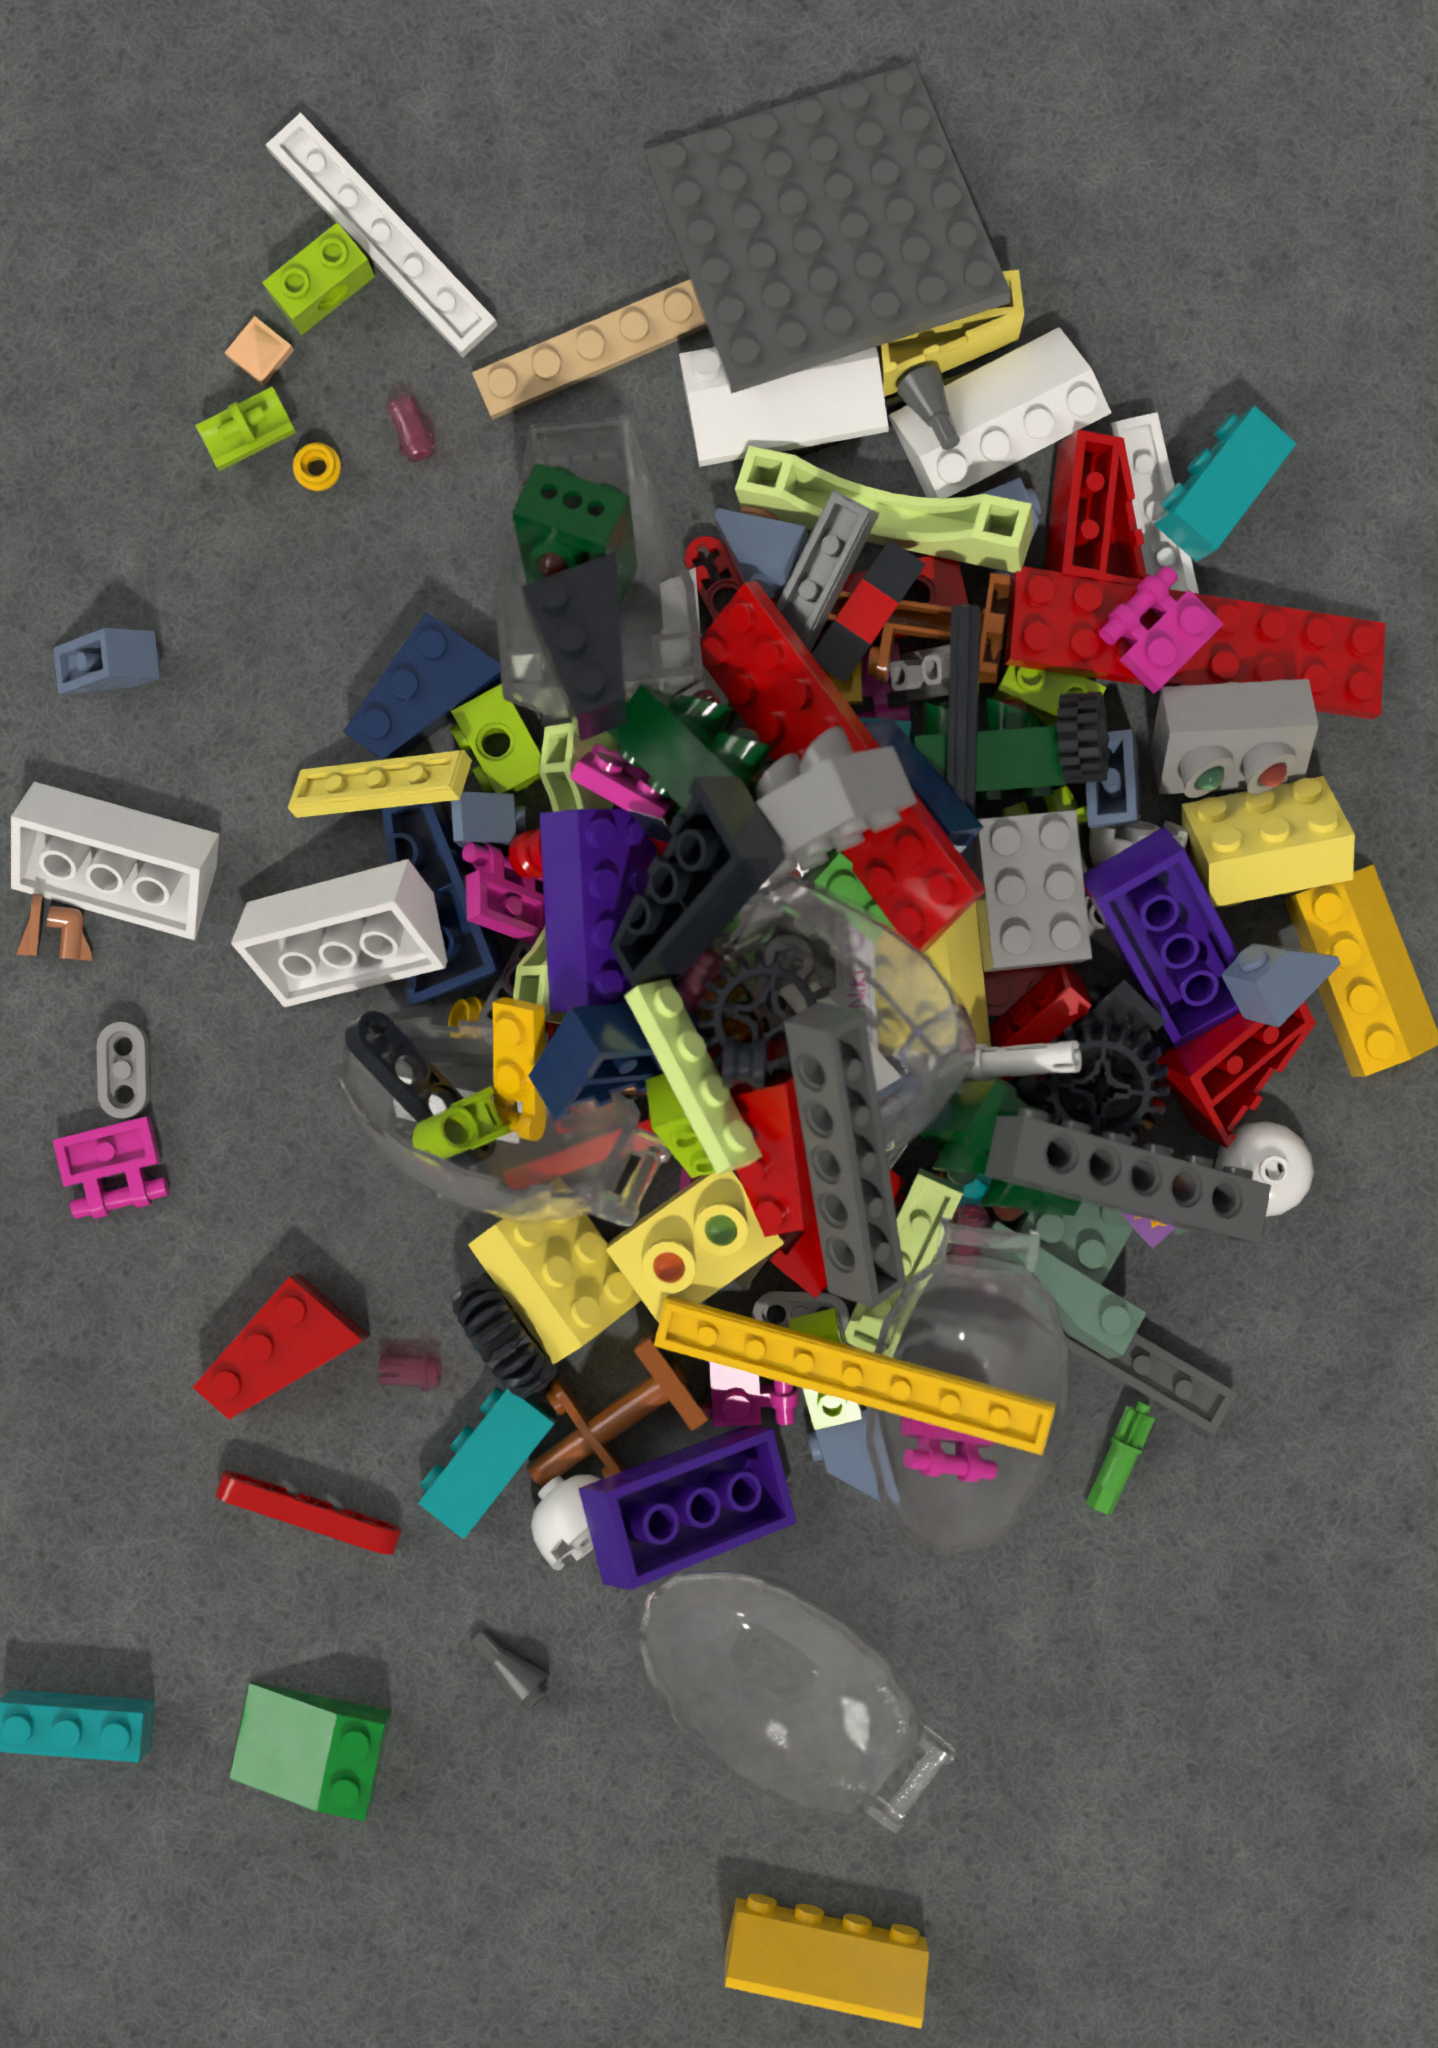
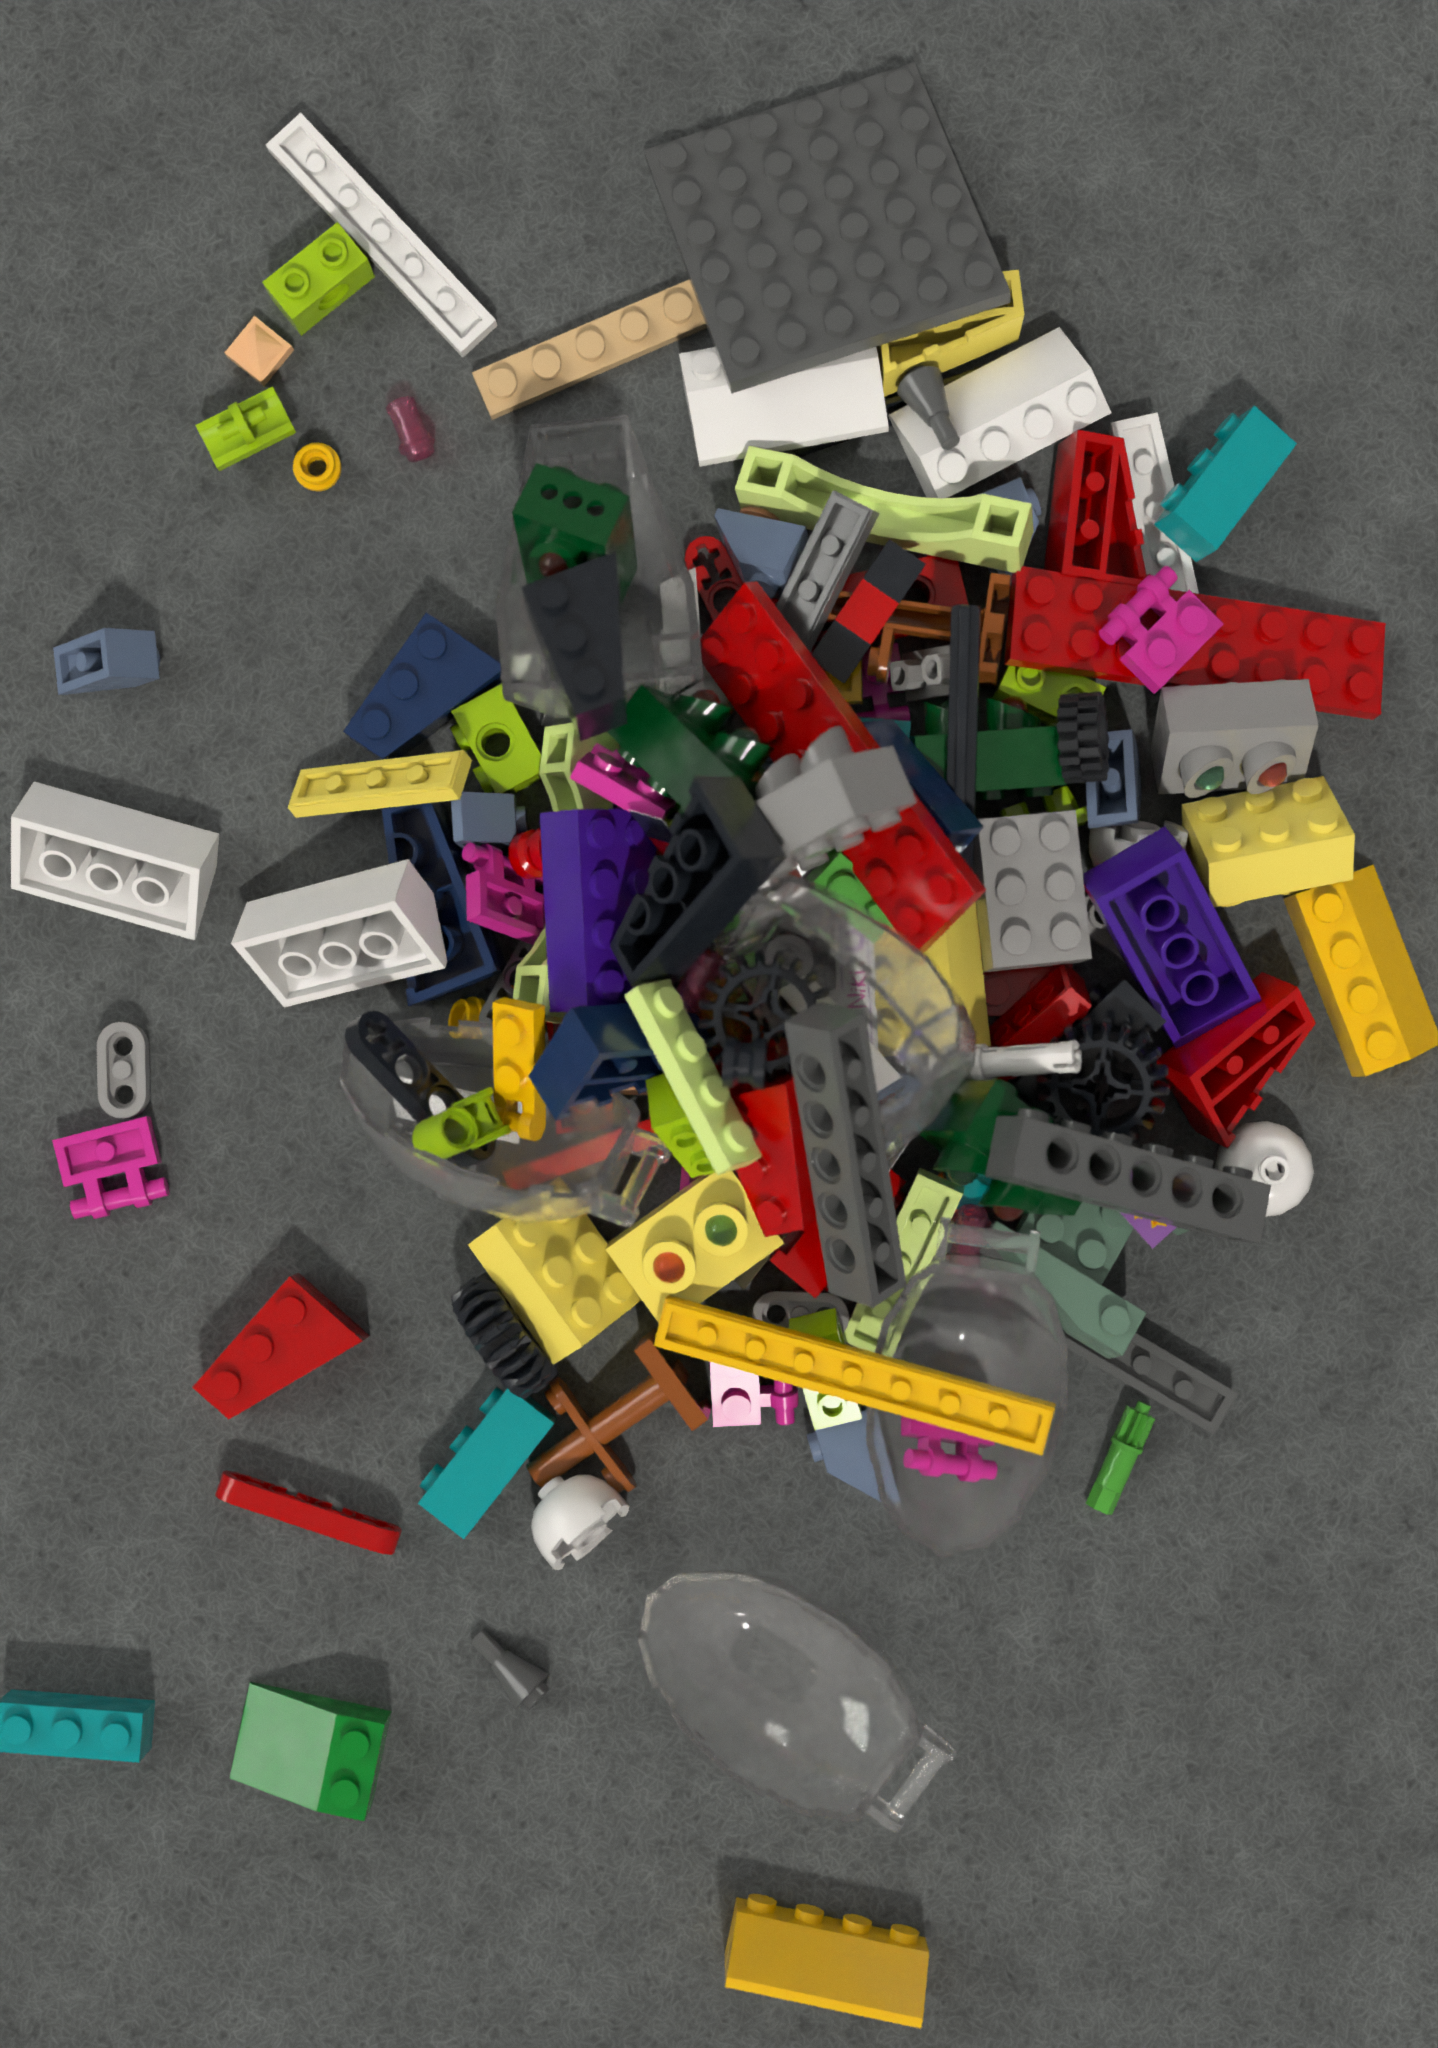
nougat piece [16,893,92,961] -> none
clear pink pin [378,1353,442,1392] -> none
dark purple brick [578,1426,797,1590] -> none
sand blue slope [1221,943,1341,1027] -> none

